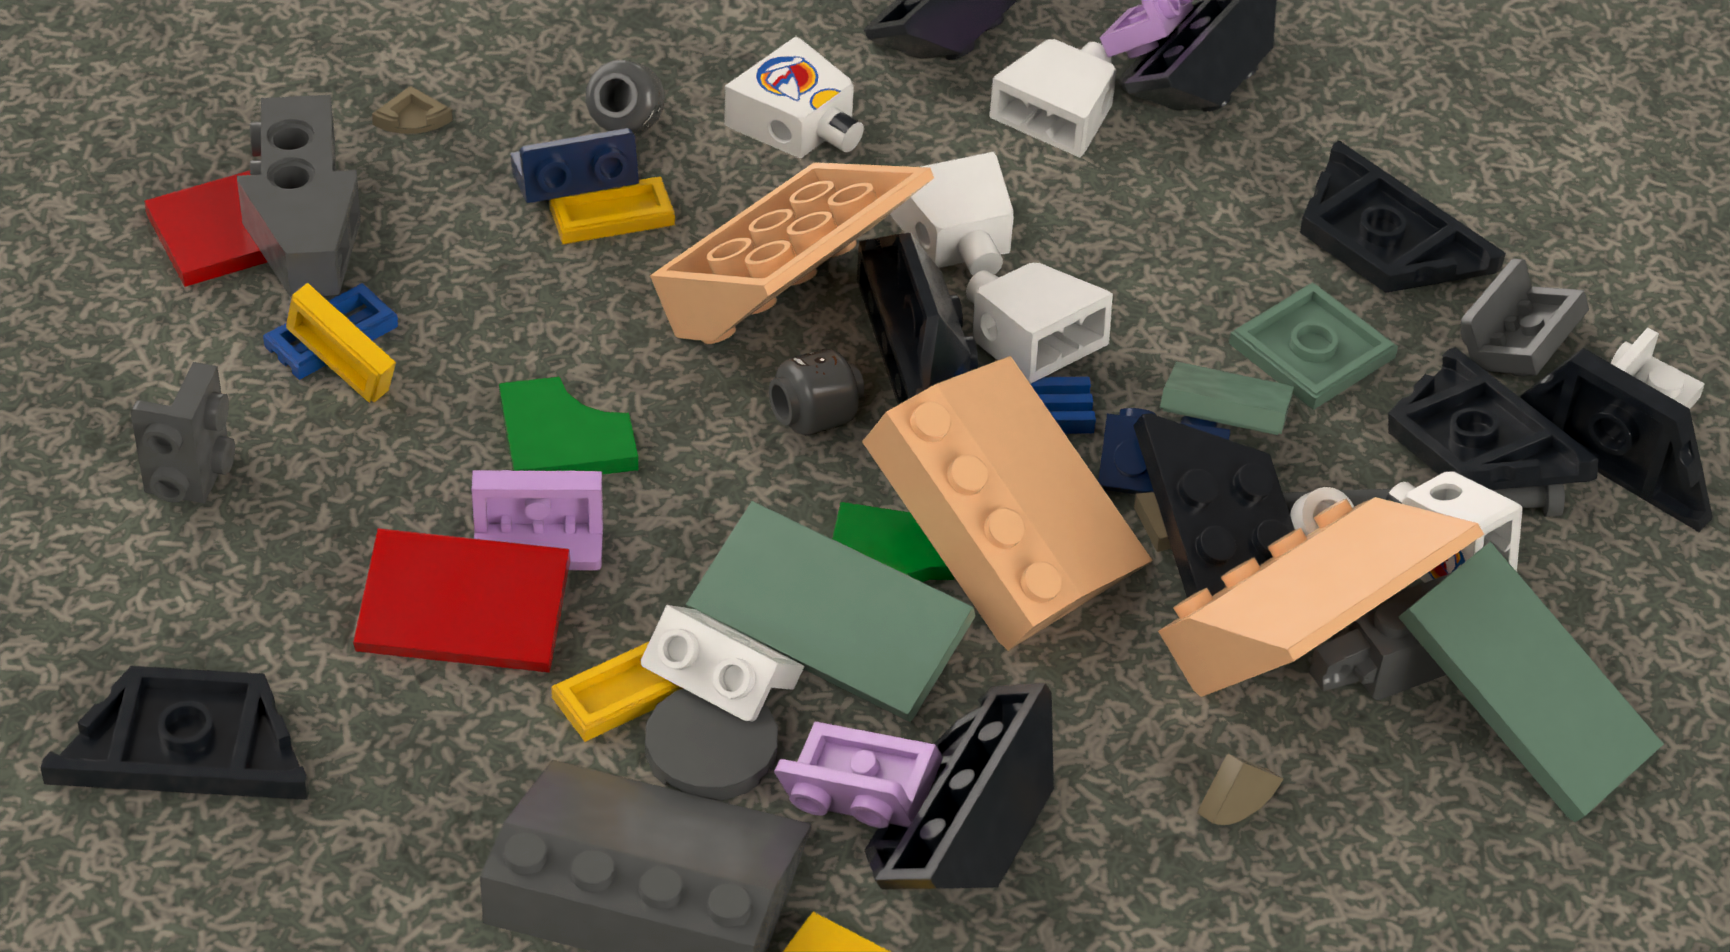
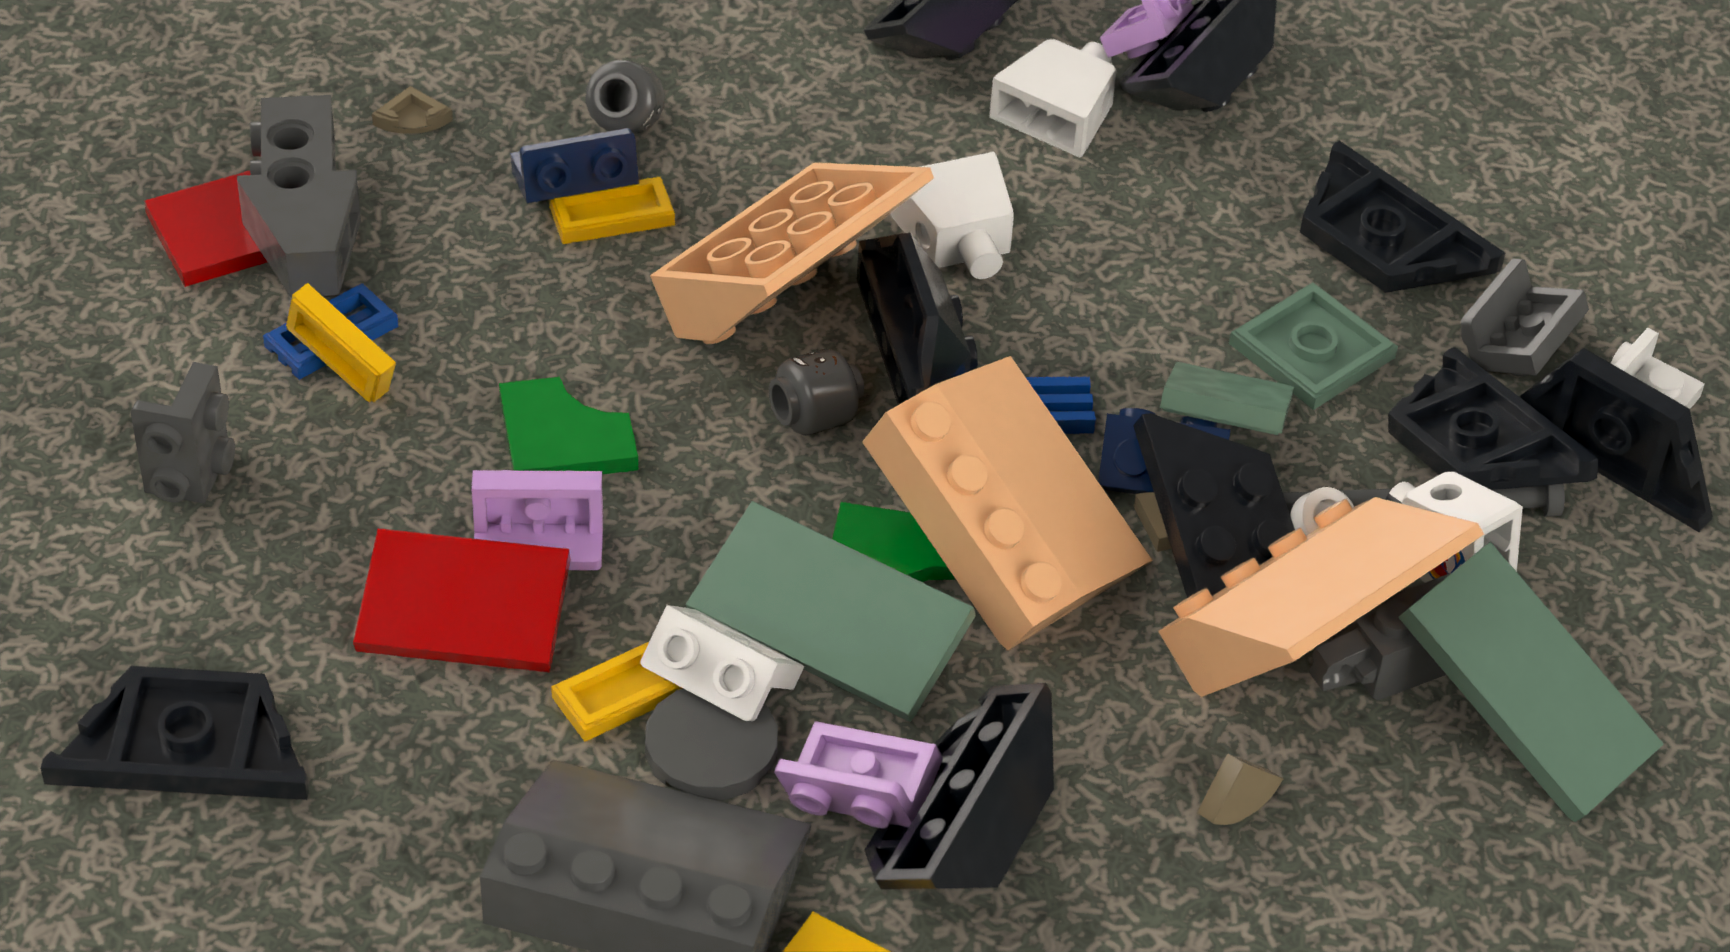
white torso [725,36,864,158] -> none
white torso [966,263,1113,384] -> none

